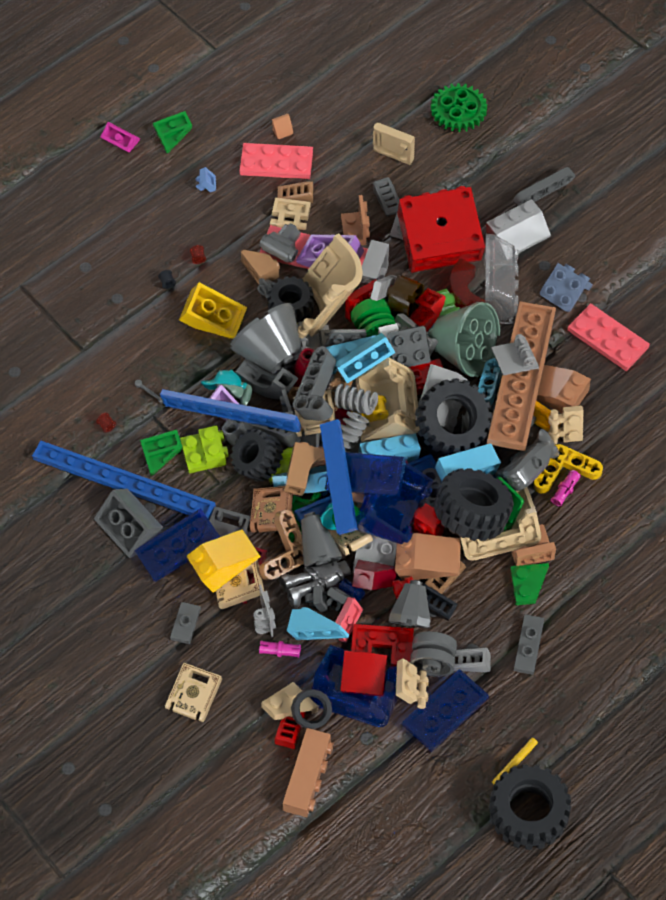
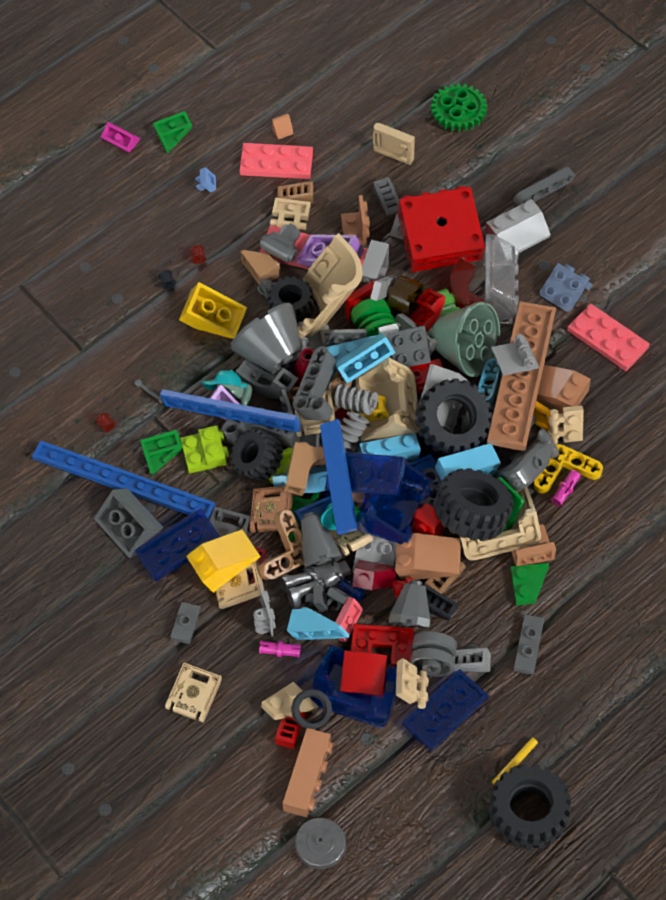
none -> flat silver wheel [295,818,346,869]

